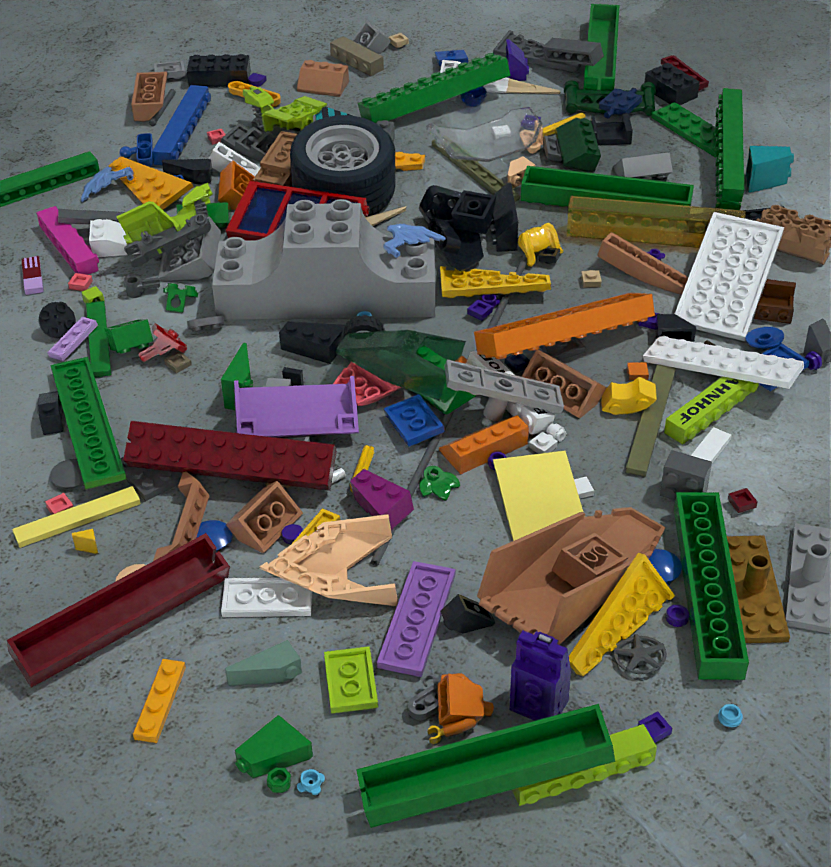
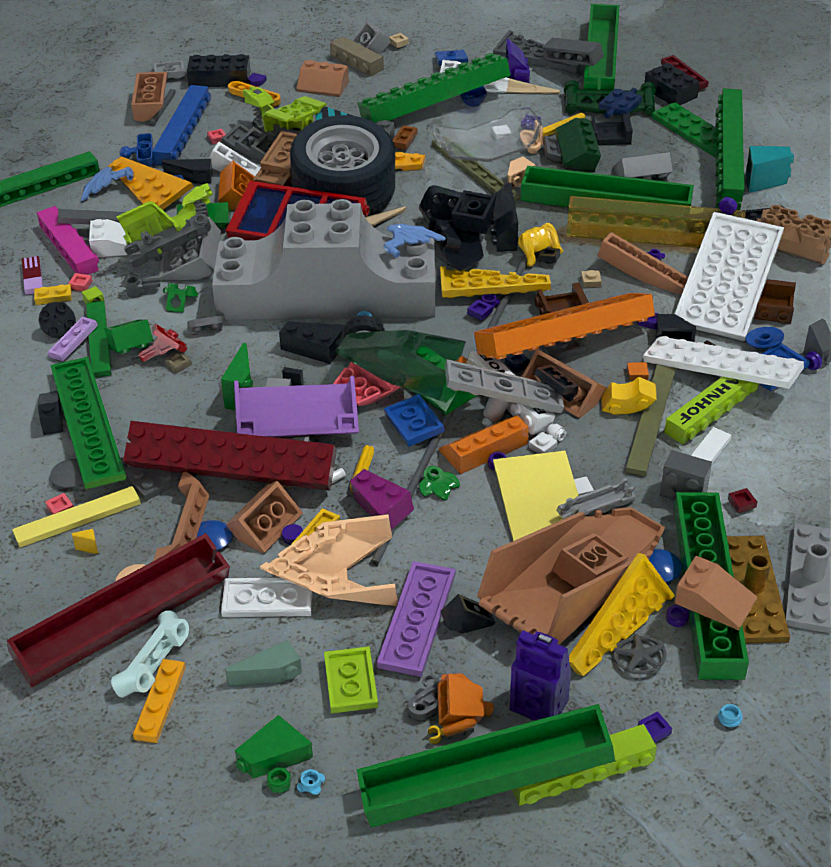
none -> yellow plate [34,284,72,305]
none -> light aqua plate [111,611,189,698]
none -> dark orange plate [393,125,418,150]
none -> dark purple plate [514,69,530,84]
none -> reddish brown panel [534,283,589,315]
none -> black bracket [534,365,579,402]
none -> light grey piece [556,478,636,519]
none -> nougat slope [675,556,757,630]
none -> dark purple tile [719,197,737,215]

